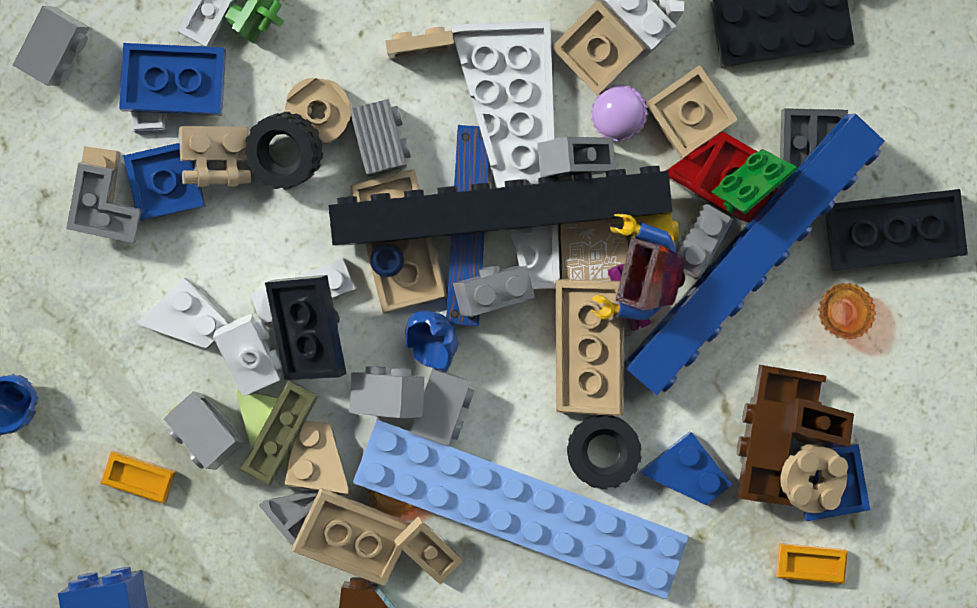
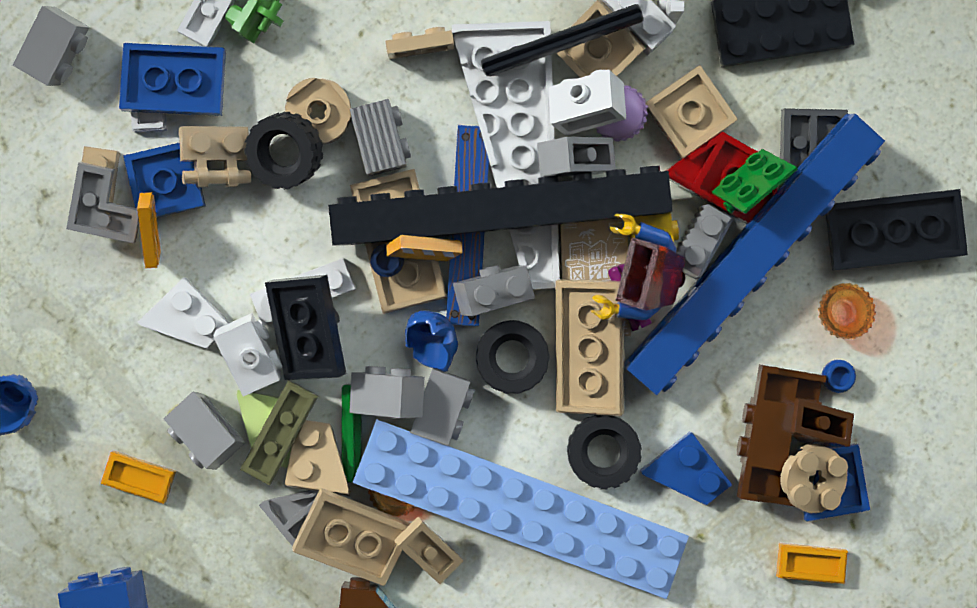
none -> light orange tile [137,192,161,268]
none -> green axle [341,384,362,483]
none -> light orange tile [386,235,463,261]
none -> black tyre [476,320,550,394]
none -> black axle [481,4,644,77]
none -> white brick [548,70,626,136]
none -> blue plate [822,360,856,393]

